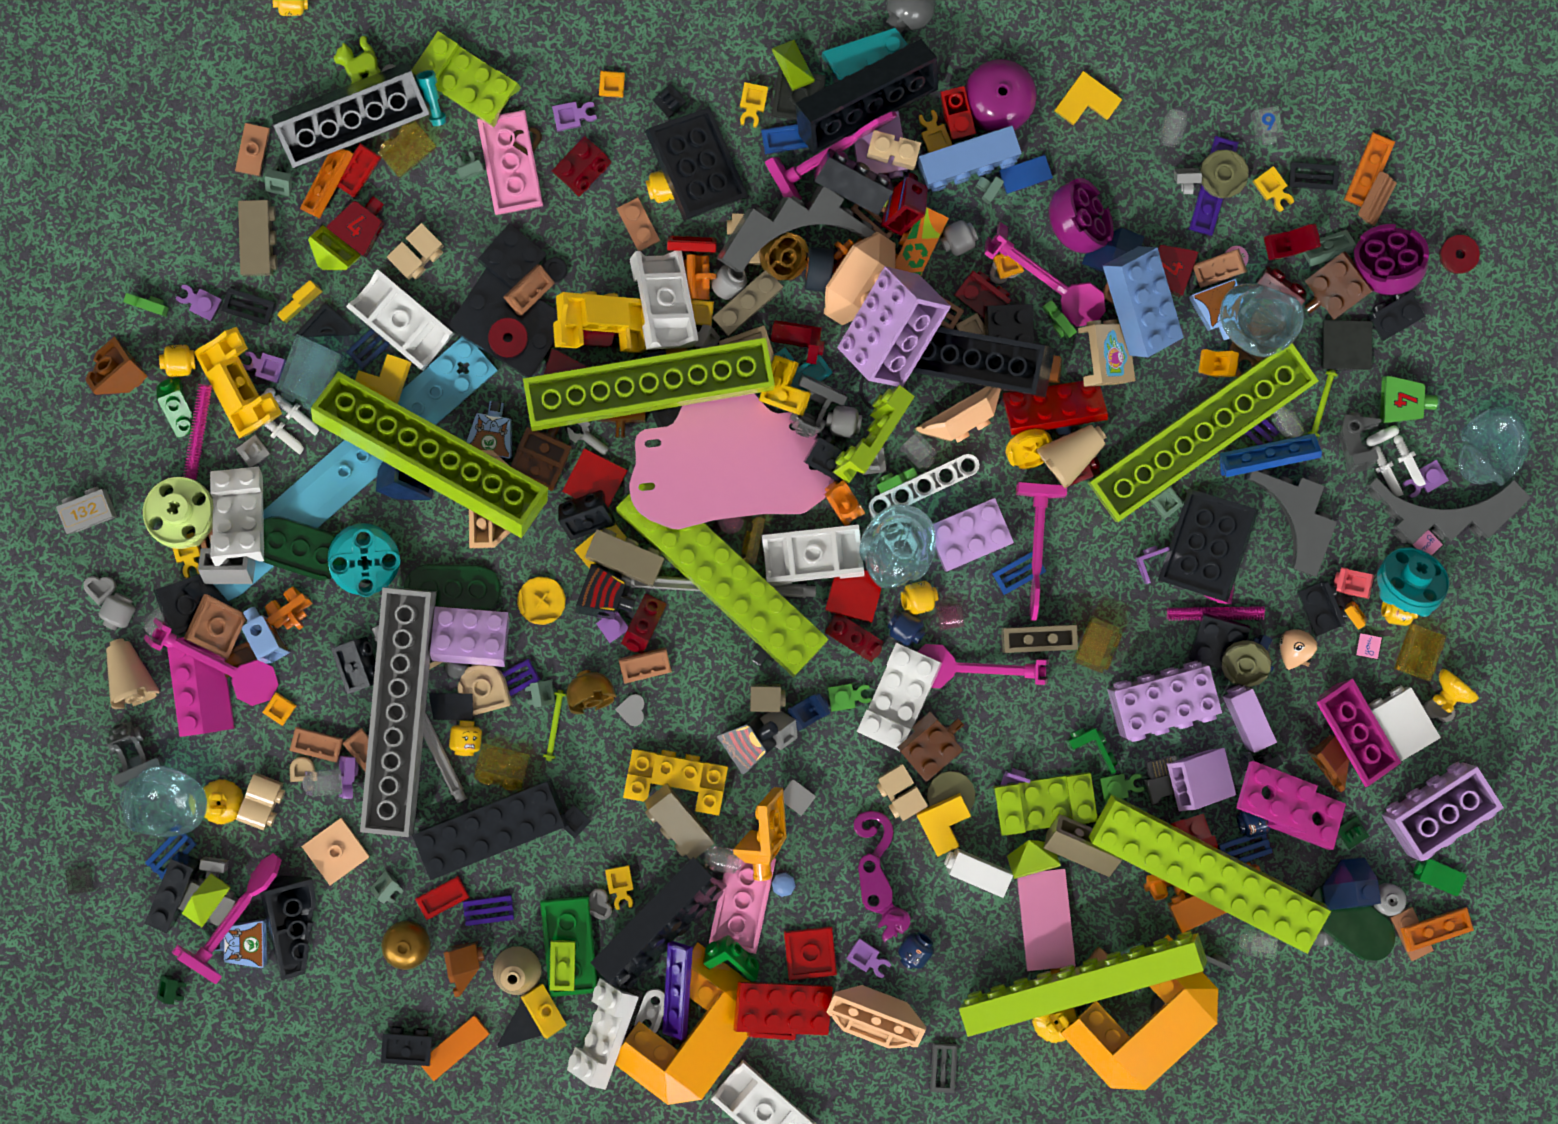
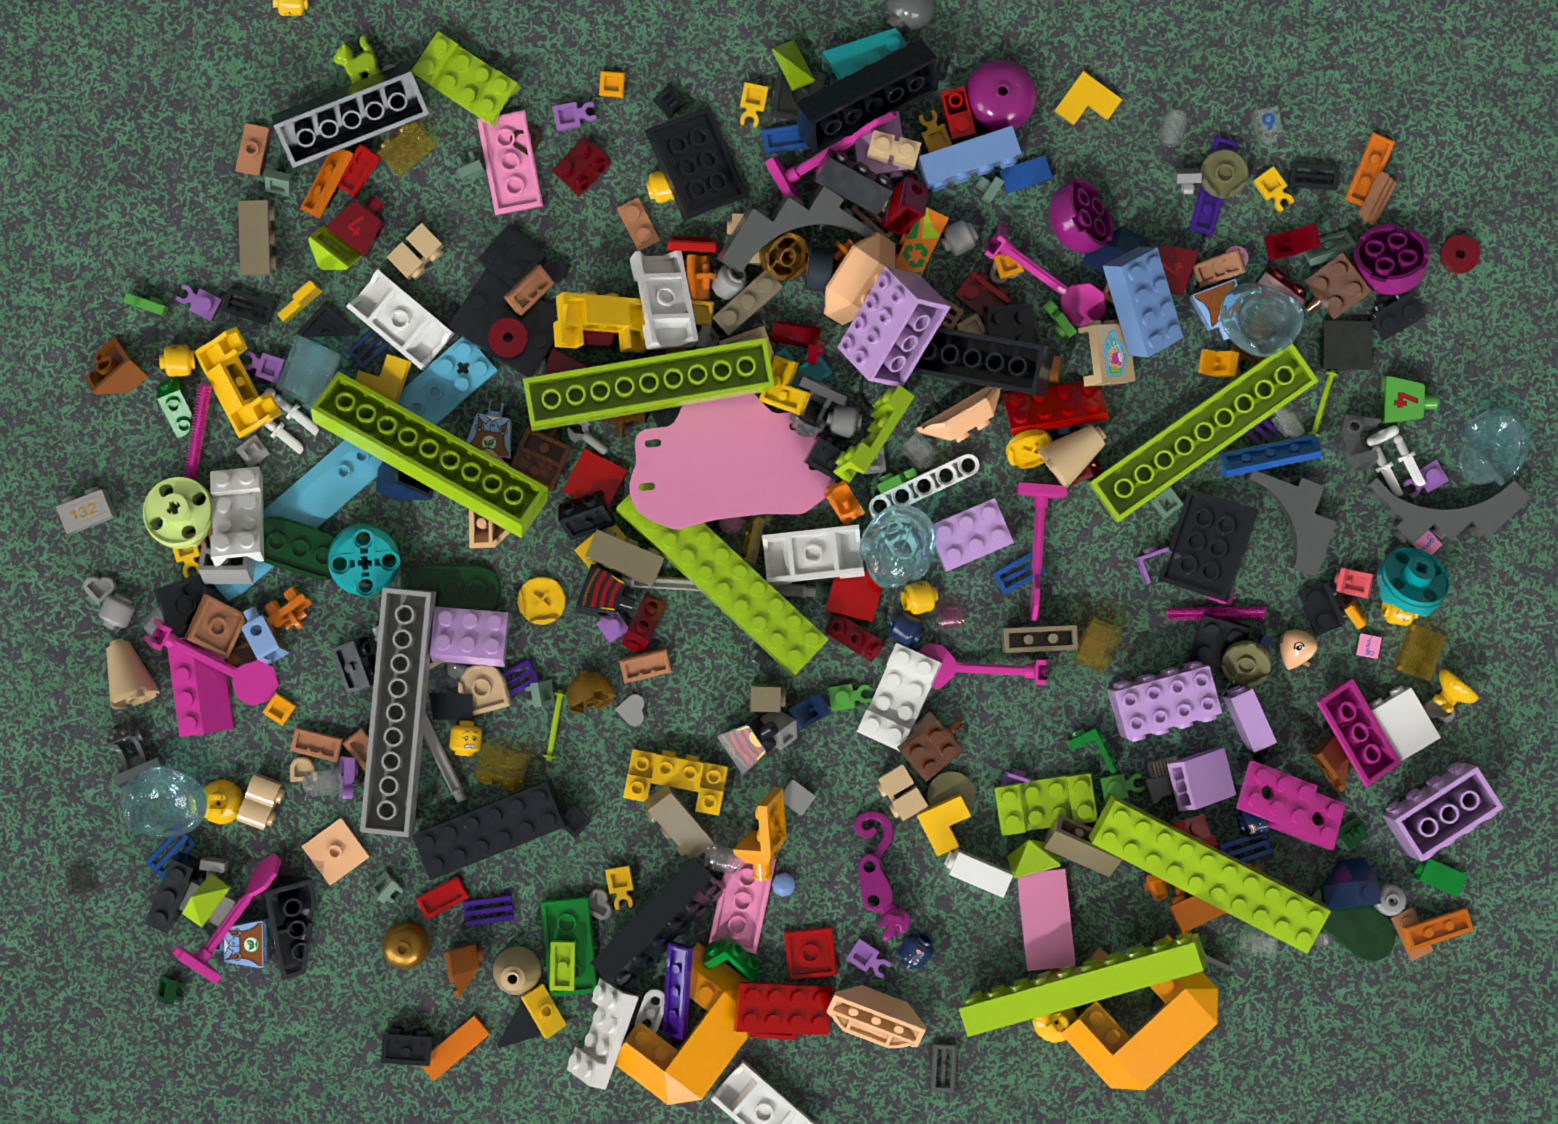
teal piece [416,70,446,126] -> none

